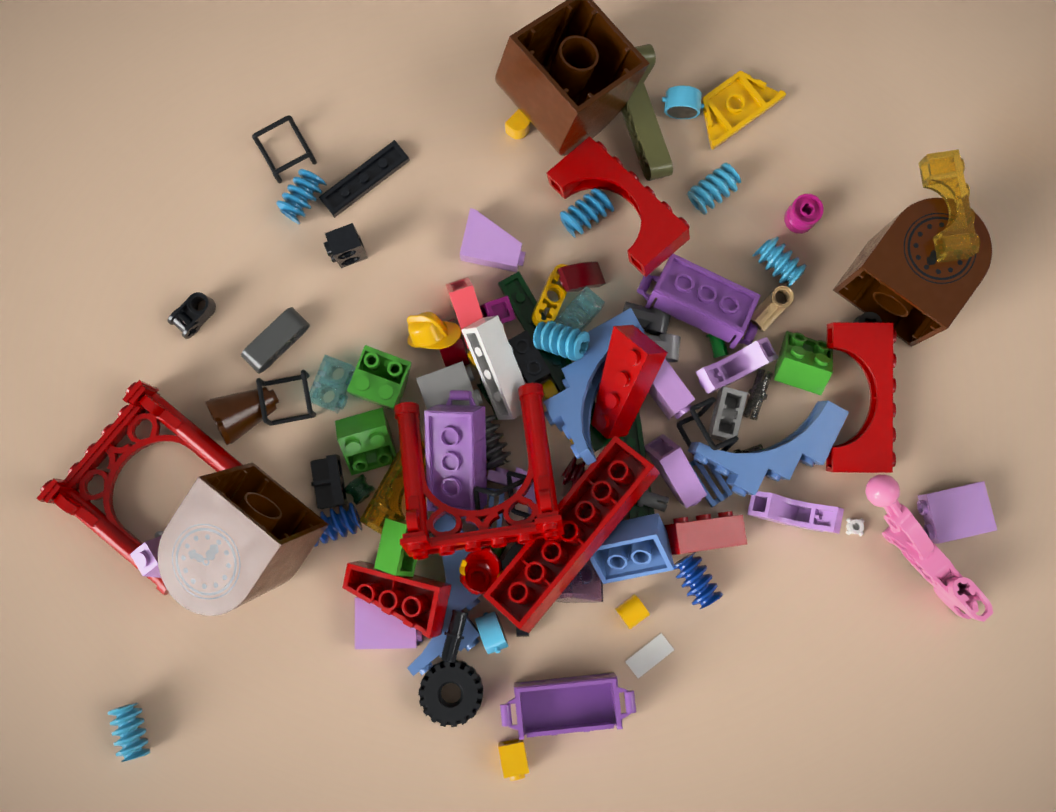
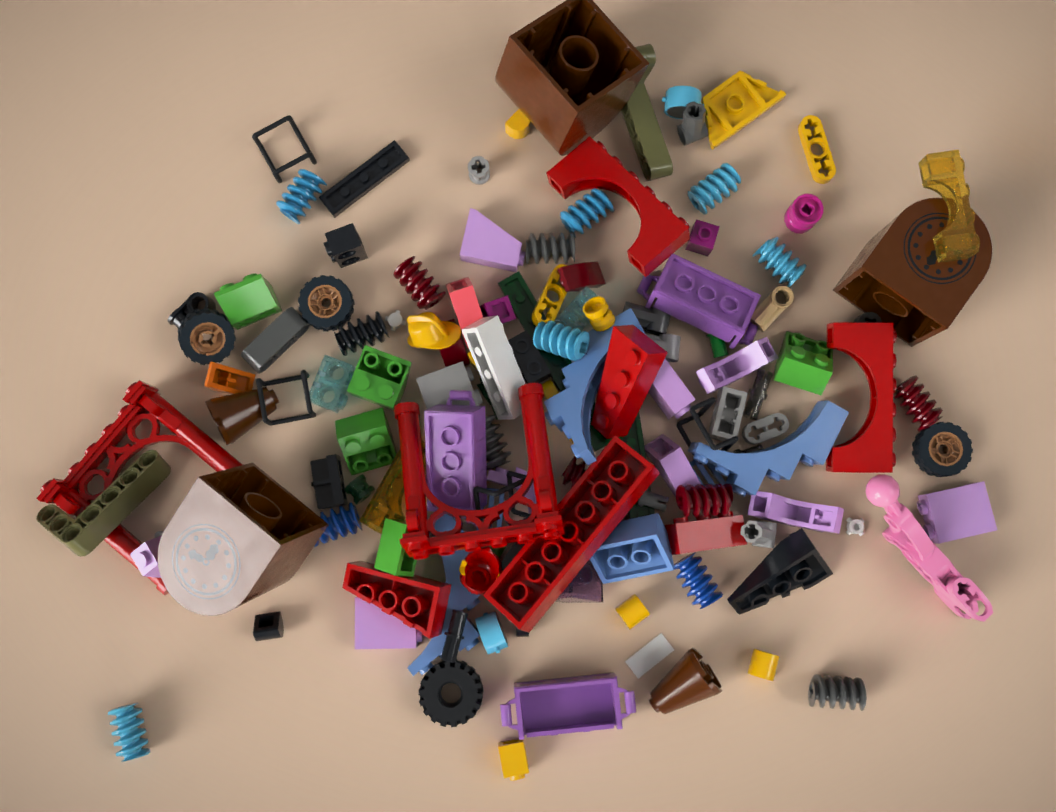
none -> olive beam [36,450,171,557]
none -> black wheel [178,308,236,365]
none -> orange slope [204,362,255,394]
none -> bright green slope [214,273,282,330]
none -> black brick [253,612,284,641]
none -> black wheel [298,275,355,332]
none -> black piece [334,311,390,356]
none -> white piece [385,310,406,331]
none -> dark red piece [393,256,446,310]
none -> light grey bush [468,156,490,185]
none -> dark grey piece [526,232,575,264]
none -> yellow wheel [583,296,615,332]
none -> reddish brown cone [649,648,722,714]
none -> dark red piece [676,483,733,517]
none -> dark grey piece [677,101,708,146]
none -> magenta brick [685,219,720,256]
none -> black wedge [727,528,833,615]
none -> light grey piece [741,520,777,549]
none -> light grey beam [742,413,789,445]
none -> yellow brick [748,649,779,681]
none -> yellow beam [798,115,836,184]
none -> dark grey piece [808,674,867,711]
none -> dark red piece [893,375,943,431]
none -> black wheel [912,422,973,477]

